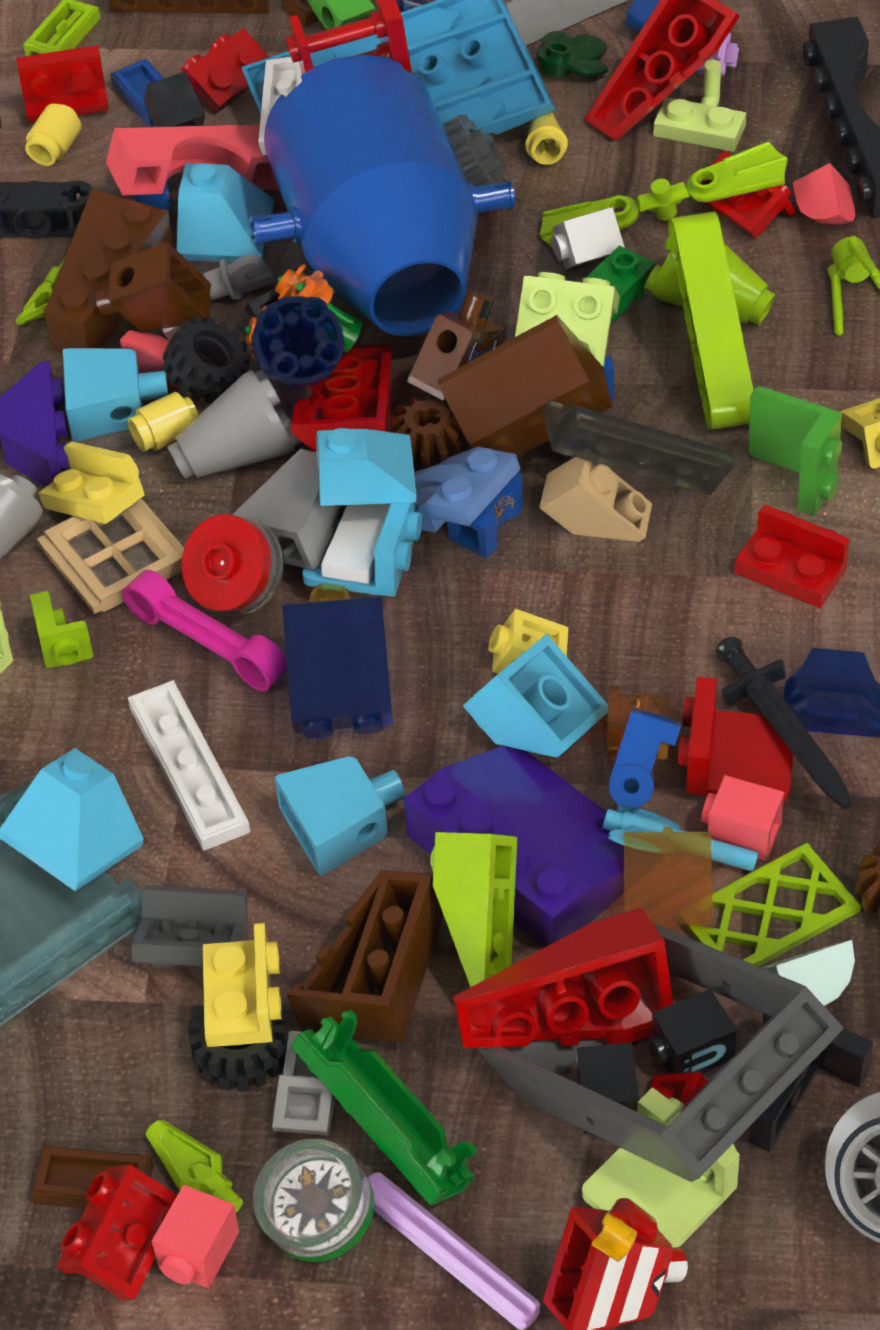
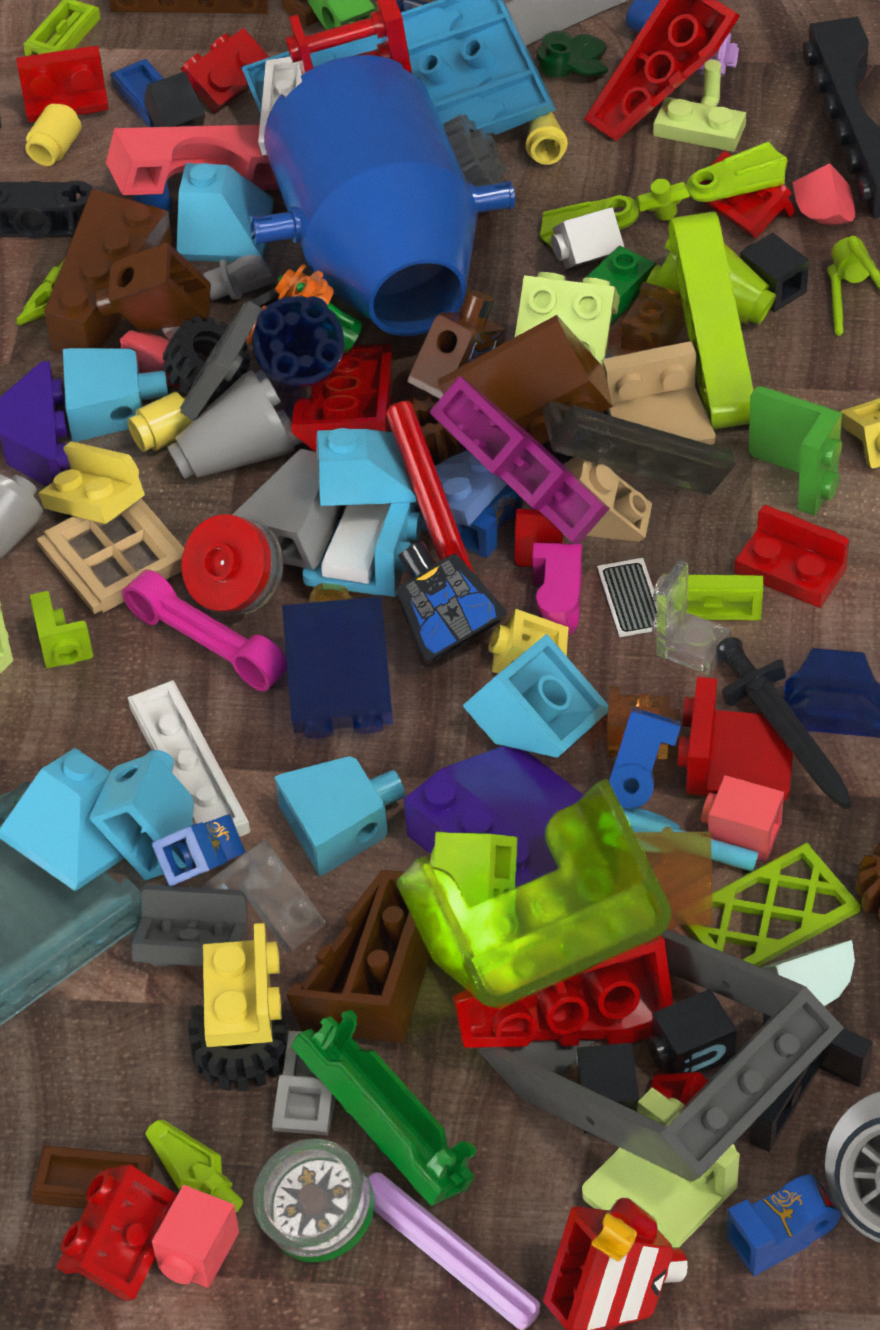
none -> medium azure torso [89,750,194,880]
none -> blue leg [151,814,246,887]
none -> dark grey plate [180,301,262,421]
none -> clear bracket [203,839,325,952]
none -> red axle [386,401,474,573]
none -> torso [396,541,507,667]
none -> clear neon green windscreen [396,779,671,1008]
none -> magenta slope [429,376,610,544]
none -> red slope [514,509,565,567]
none -> dark pink leg [533,543,582,636]
none -> sticker [597,558,667,638]
none -> tan bracket [602,341,715,461]
none -> clear orange brick [621,281,684,353]
none -> clear bracket [652,560,731,675]
none -> lime tile [664,574,763,621]
none -> blue leg [725,1174,842,1277]
none -> black brick [740,232,809,312]

